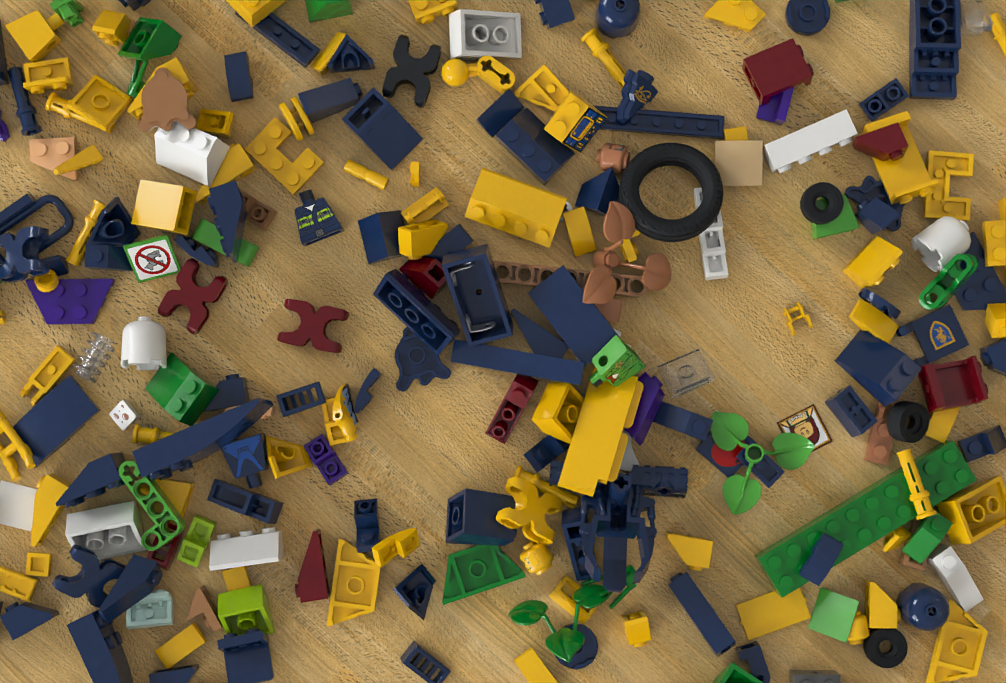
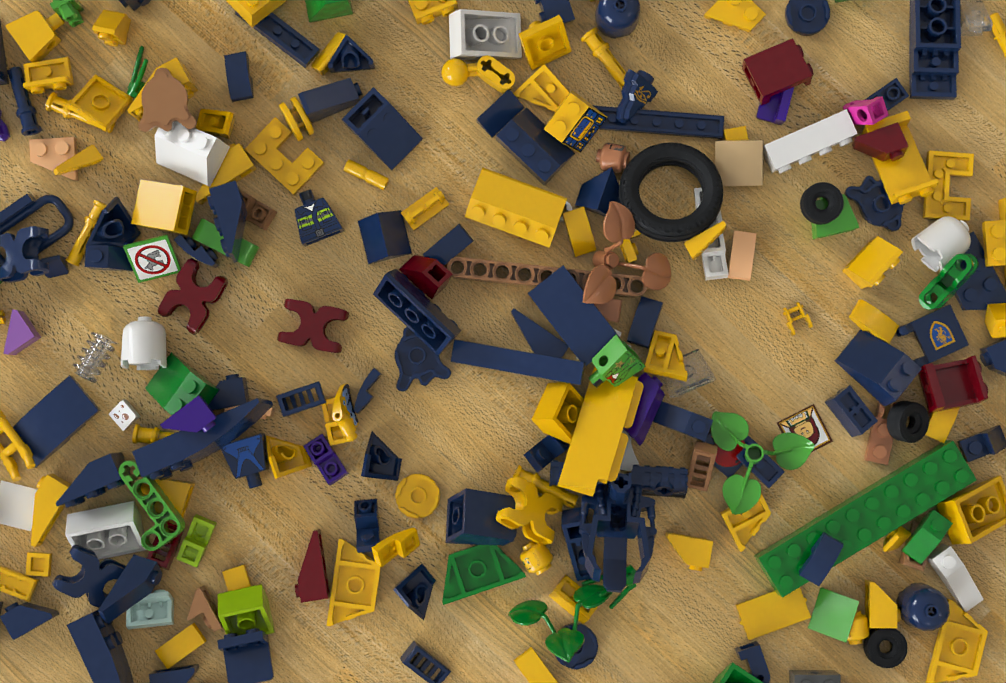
yellow hinge [19,345,77,406] -> none
dark purple wing [26,279,115,325] -> none
yellow tile [34,269,59,292] -> none
green slope [118,17,182,61] -> none
dark blue slope [207,479,283,524] -> none
white slope [209,527,285,571] -> none
black piece [382,34,441,108] -> none
yellow slope [398,219,448,260] -> none
yellow tile [410,161,420,187] -> none
dark blue piece [442,244,514,347] -> none
dark red slope [485,374,539,444] -> none
yellow slope [621,610,652,647] -> none
dark blue slope [668,572,736,658] -> none
dark blue slope [854,197,900,235] -> none
dark blue tile [858,288,901,319] -> none
yellow pin [896,449,937,520] -> none
none -> medium lavender slope [3,309,41,355]
none -> dark purple slope [160,395,217,433]
none -> dark blue slope [361,431,402,481]
none -> yellow tile [395,473,440,519]
none -> yellow tile [518,15,572,70]
none -> dark blue slope [627,296,663,348]
none -> yellow wing [644,330,688,382]
none -> yellow slope [684,221,727,260]
none -> medium nougat slope [687,441,718,492]
none -> yellow wing [720,493,771,552]
none -> light nougat slope [728,230,757,281]
none -> dark pink leg [843,96,889,125]

